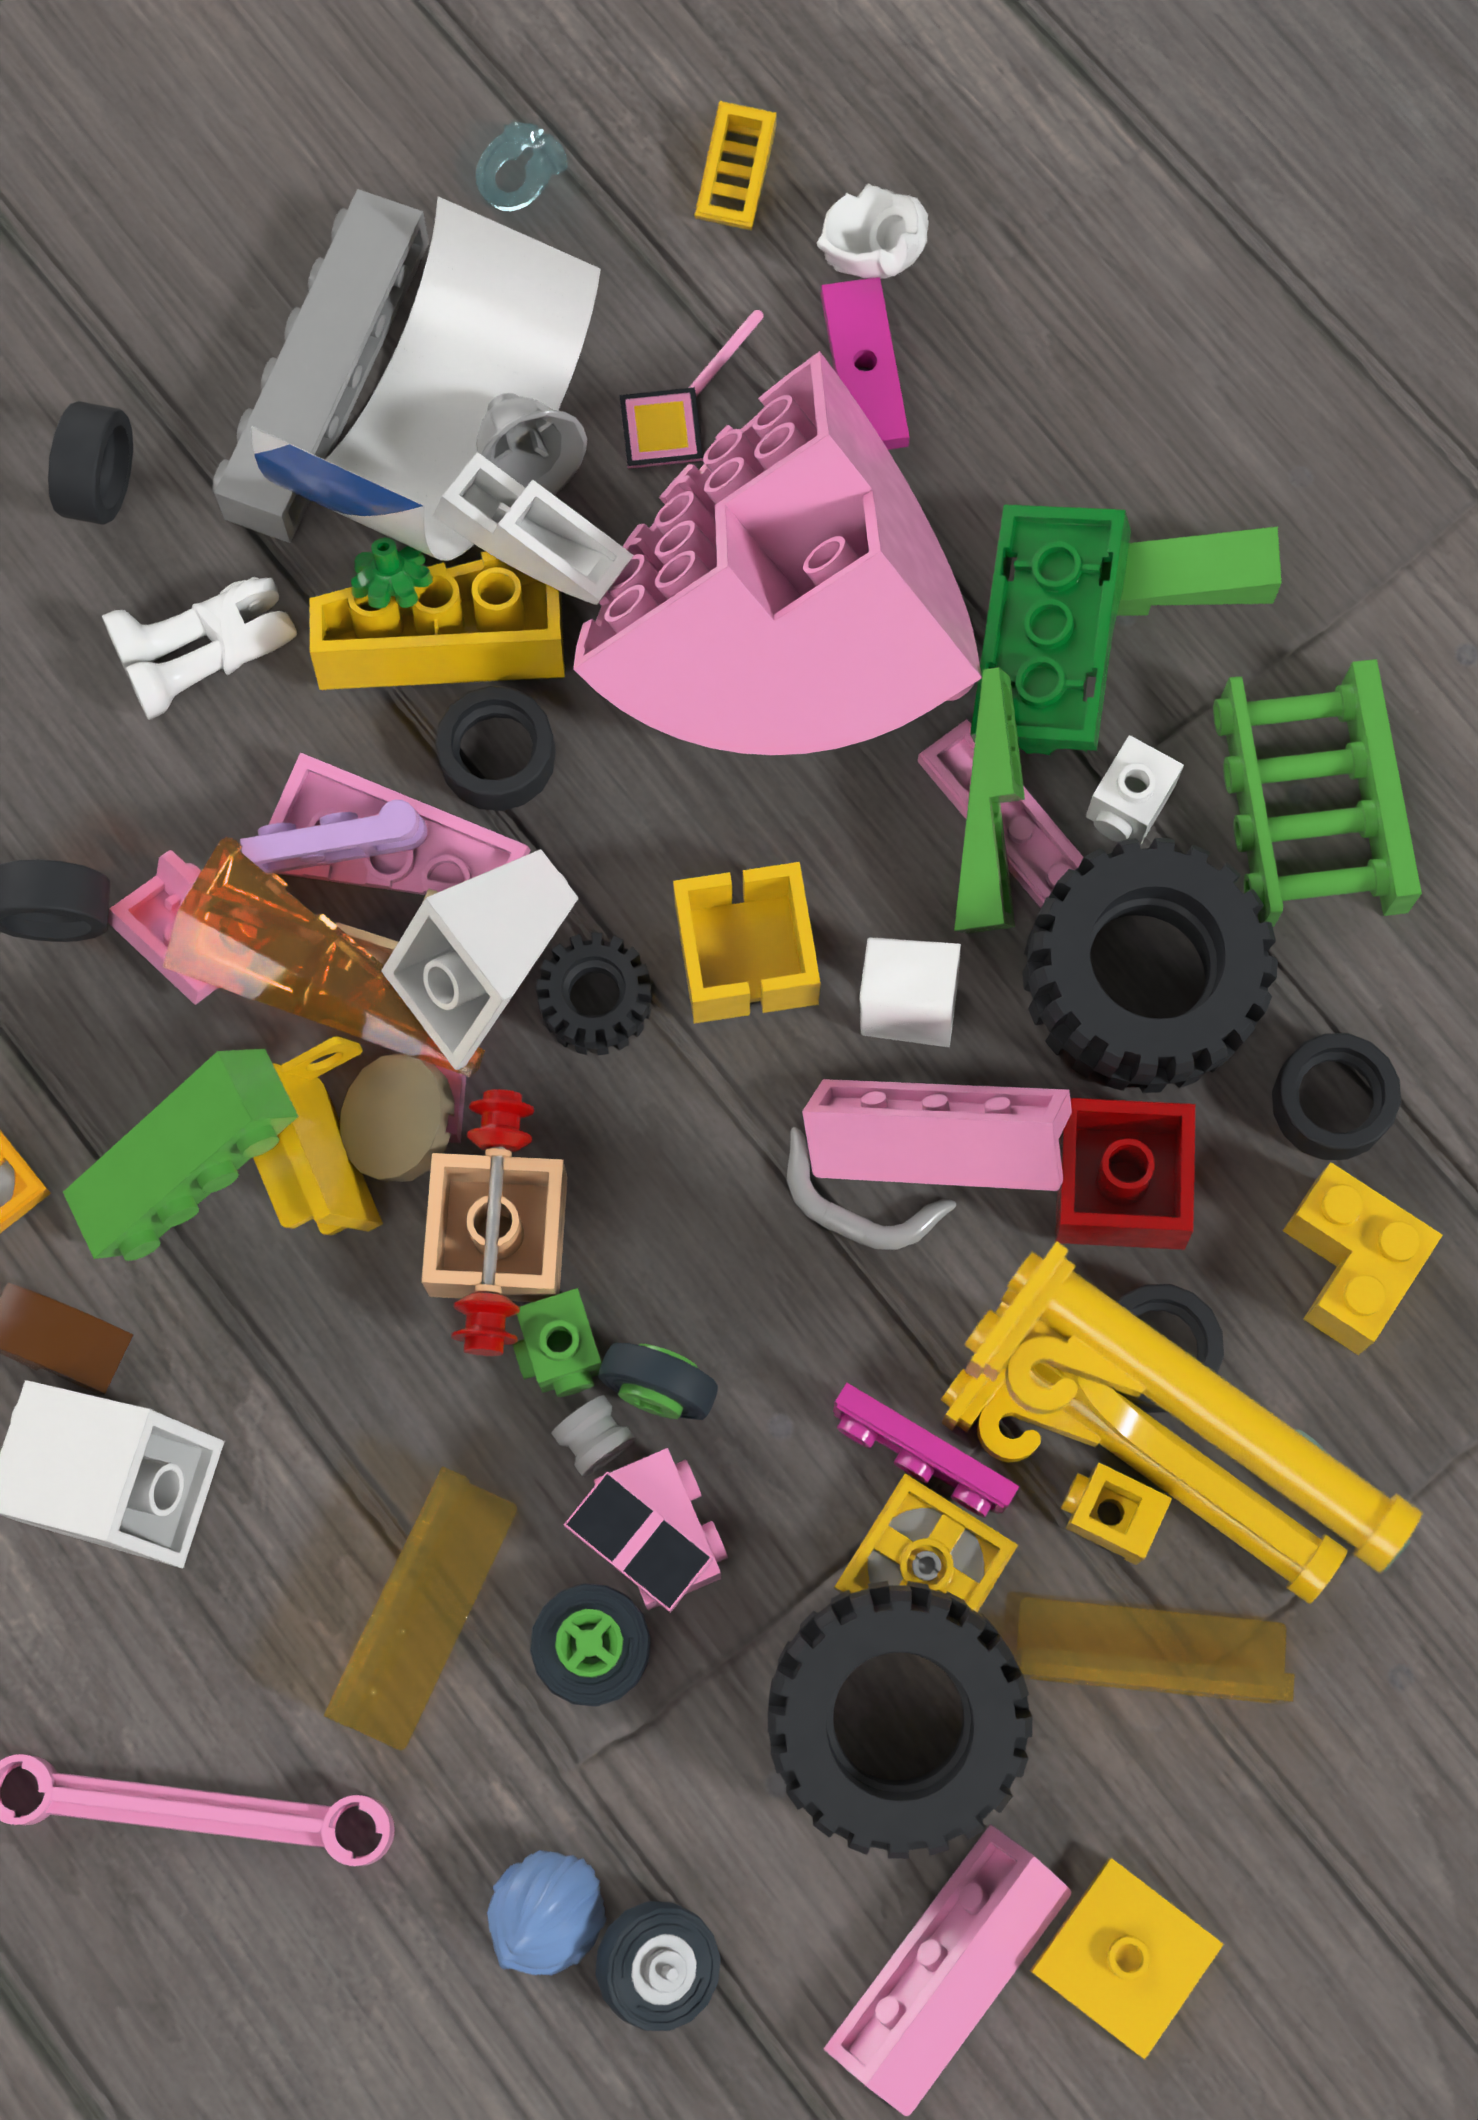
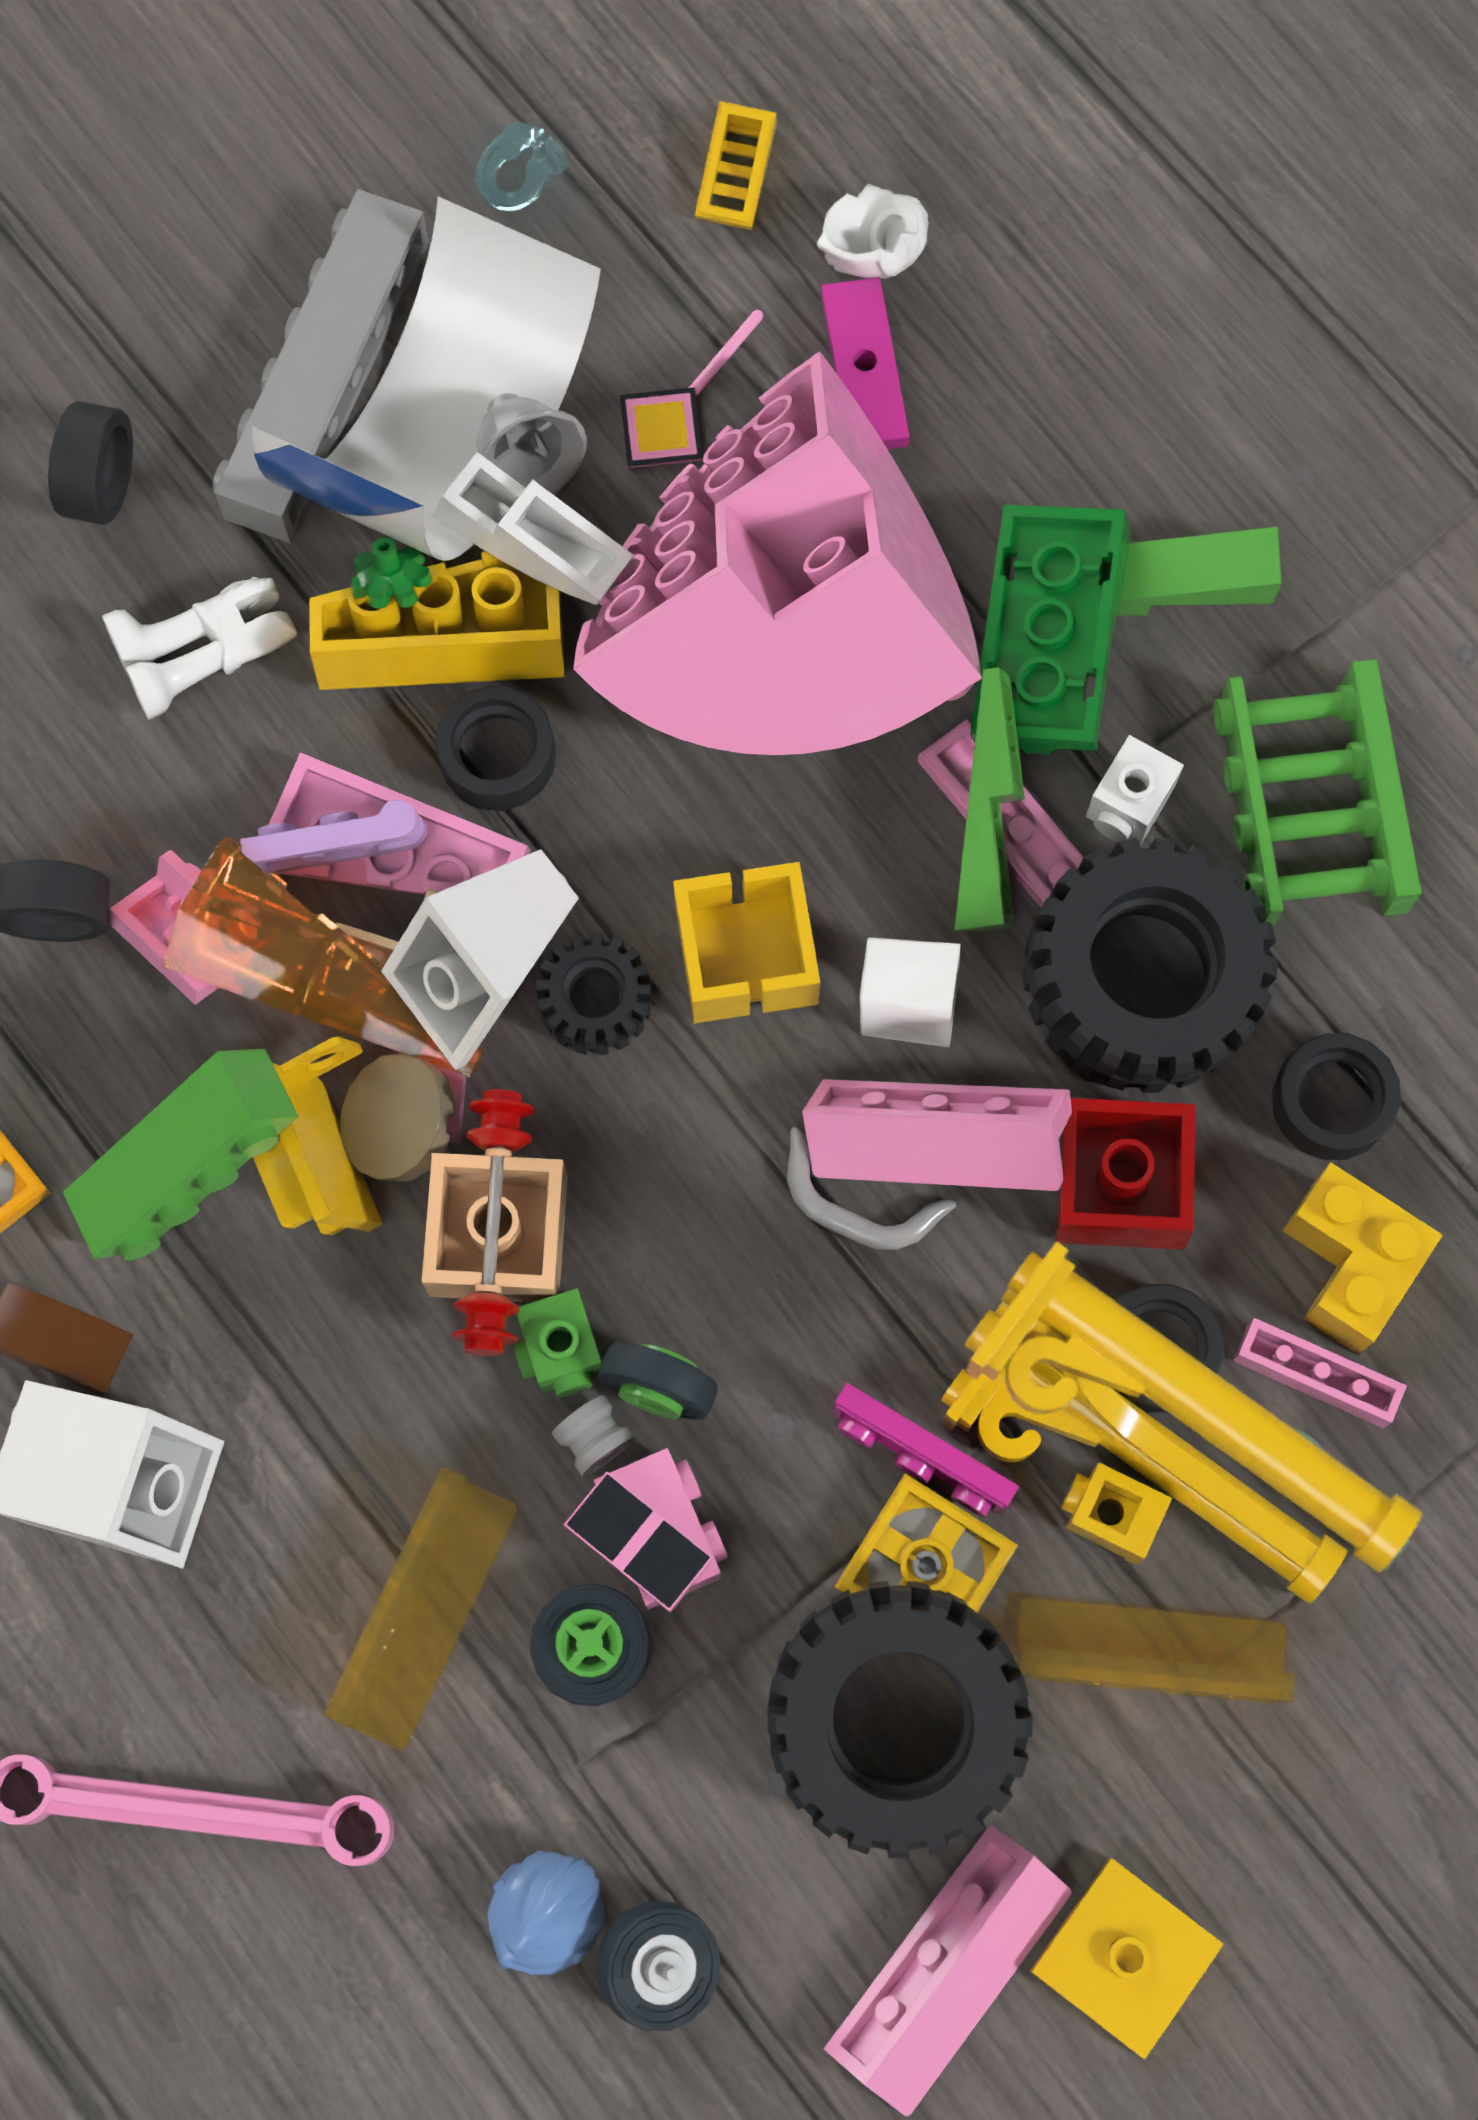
none -> bright pink piece [1232,1318,1407,1429]

